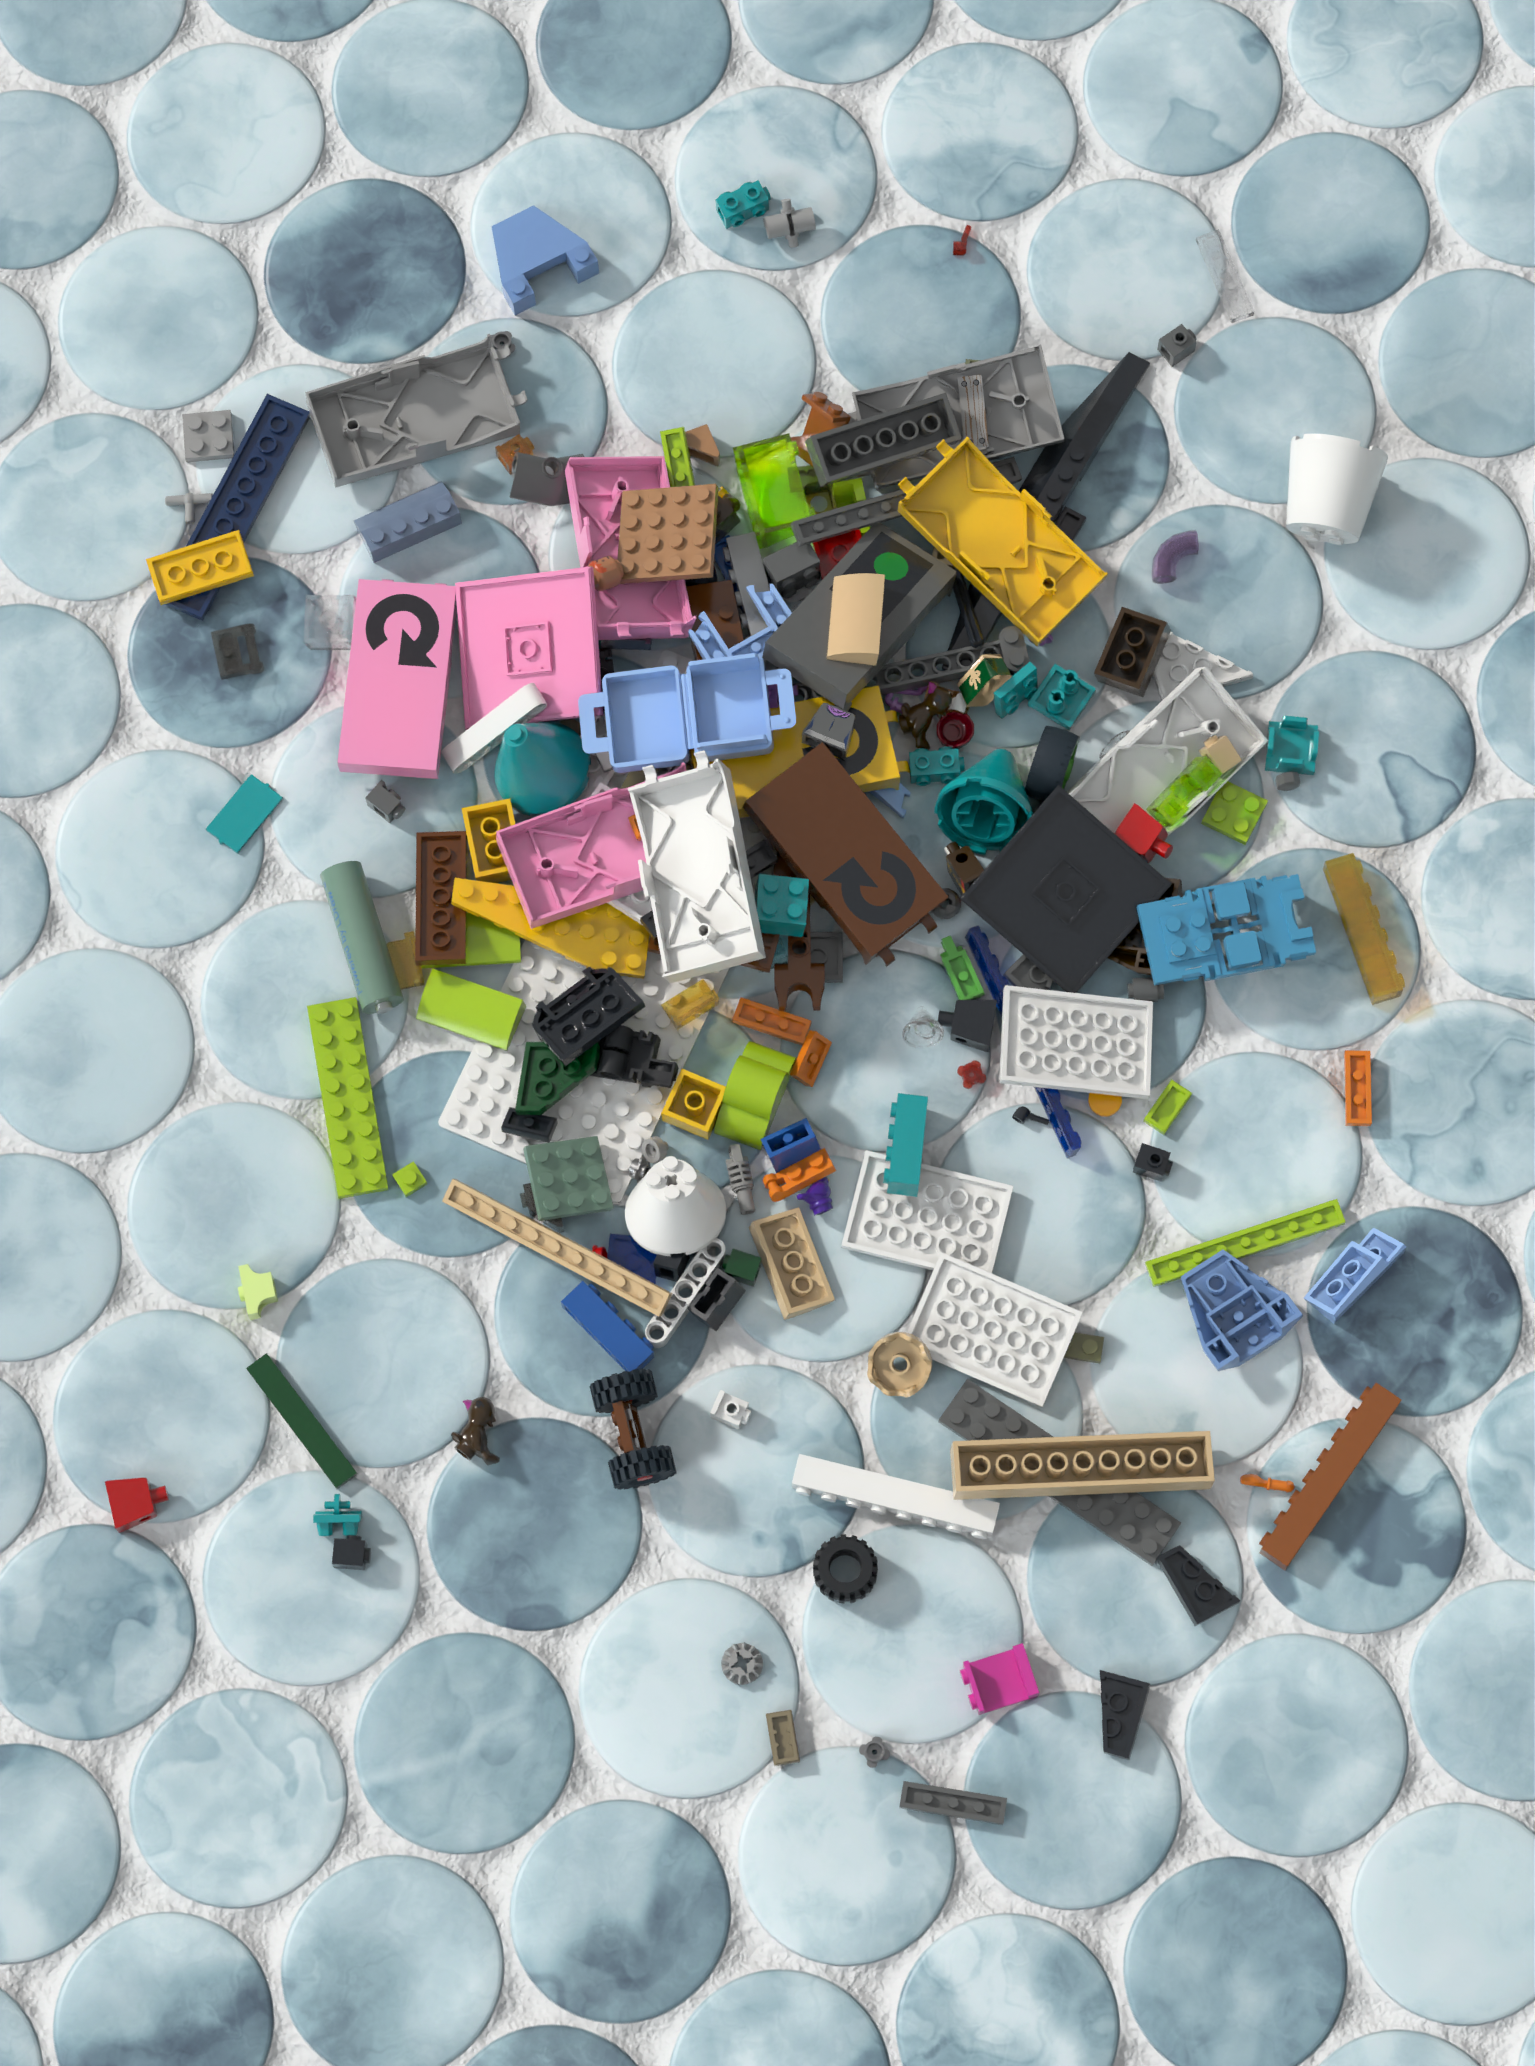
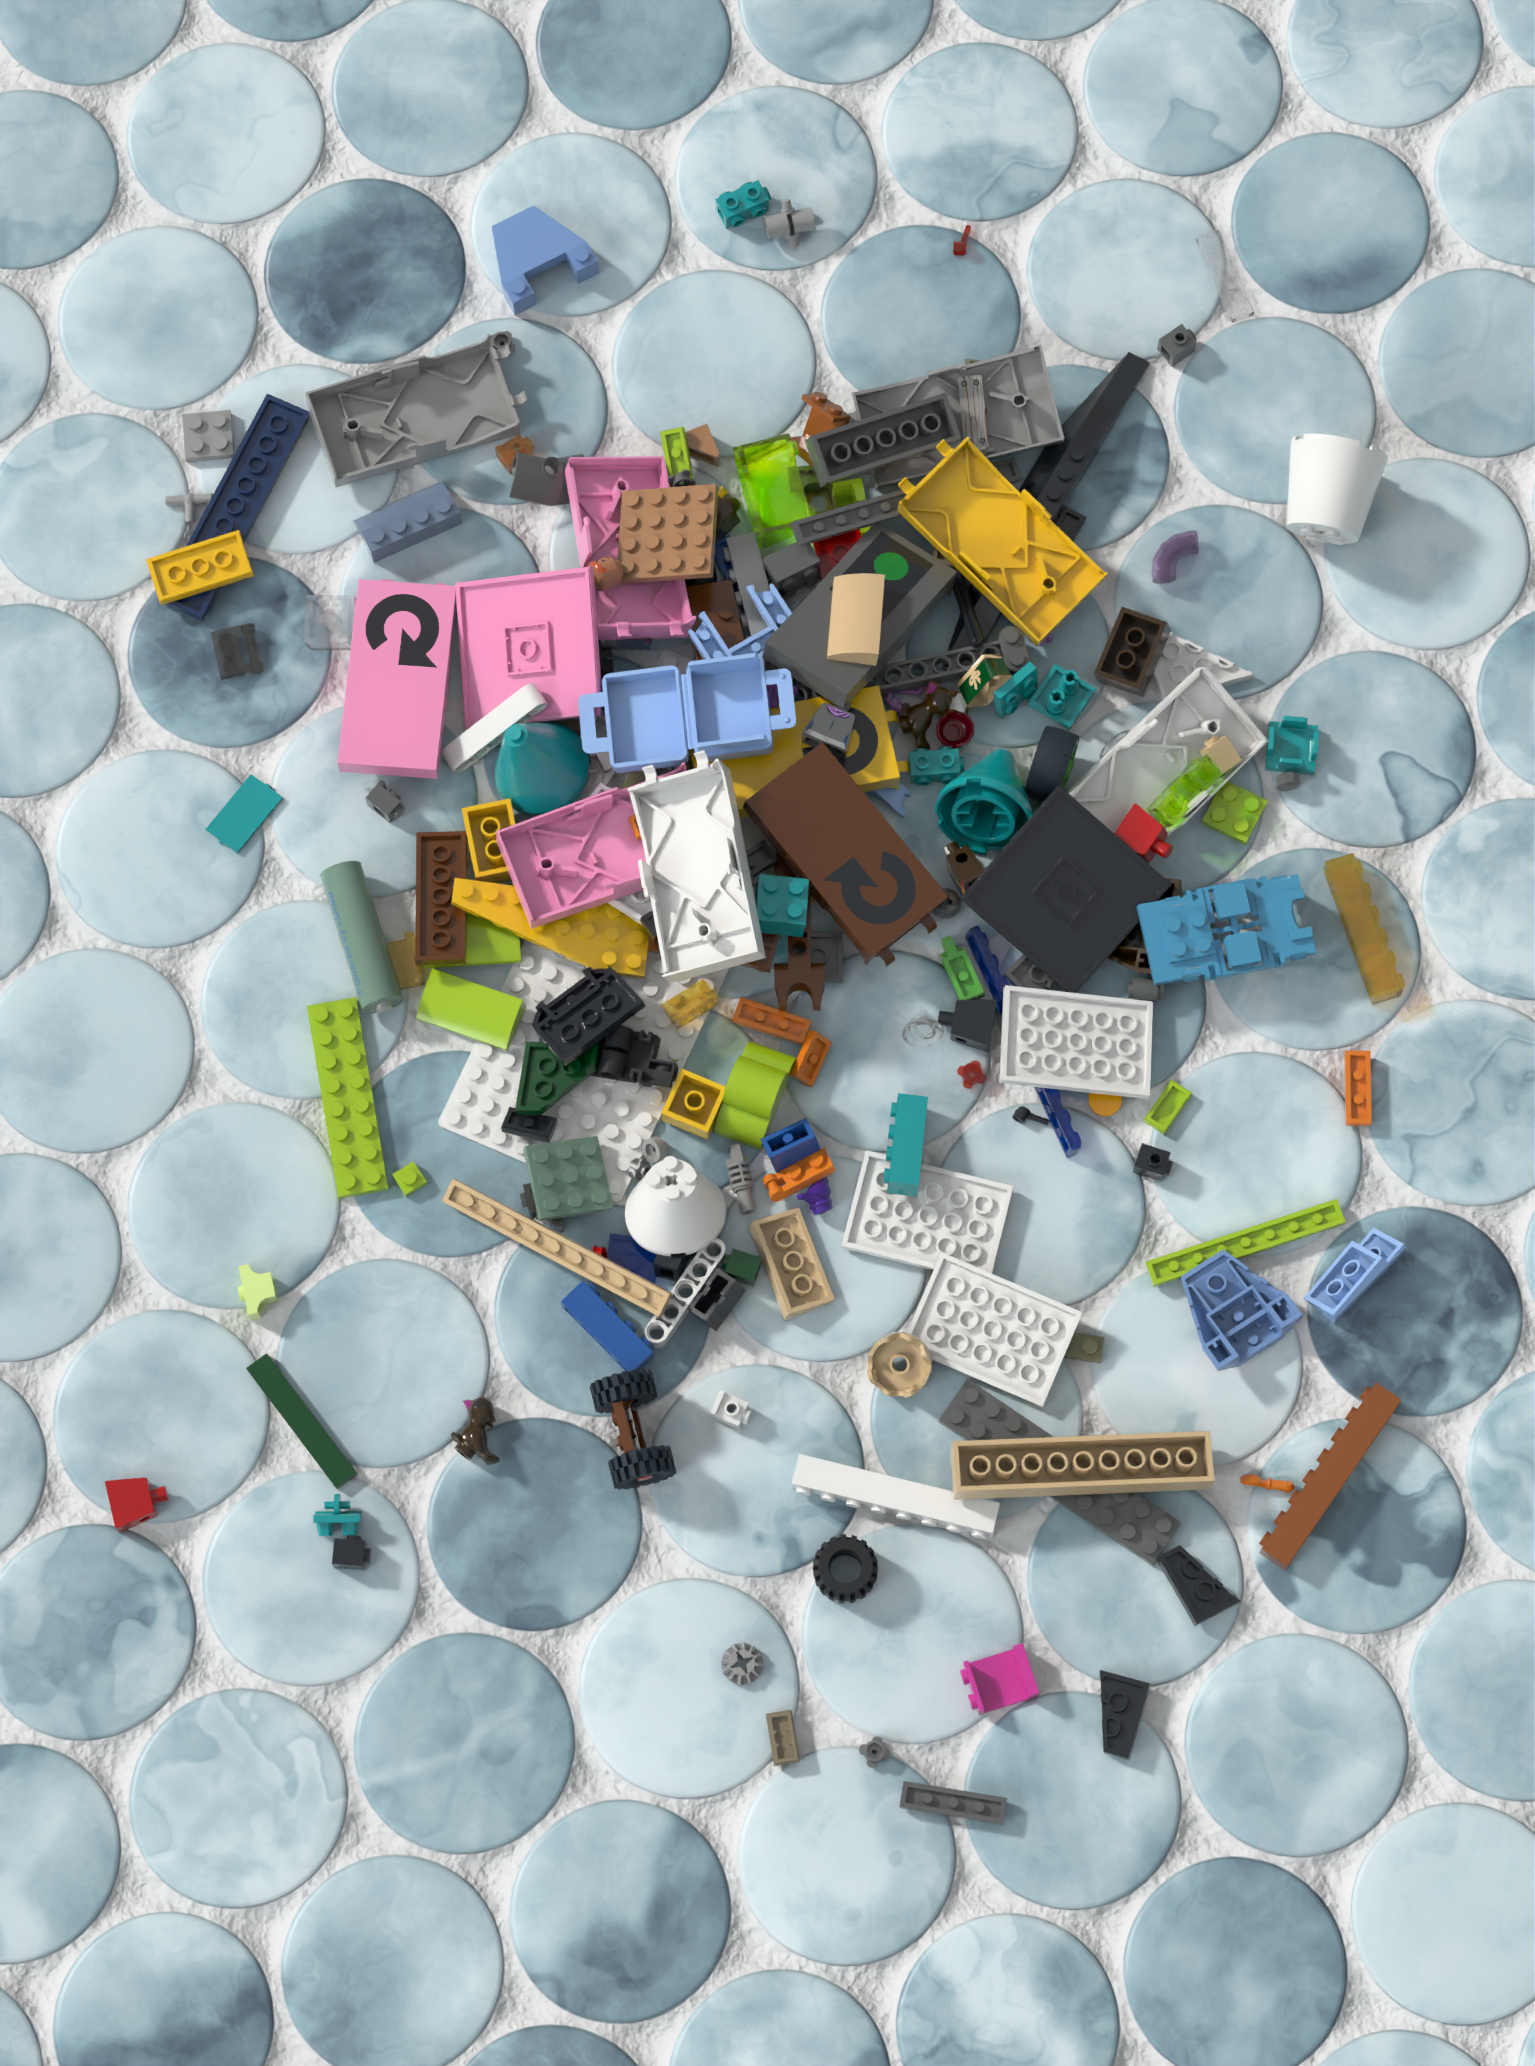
none -> flat silver plate [668,470,696,487]

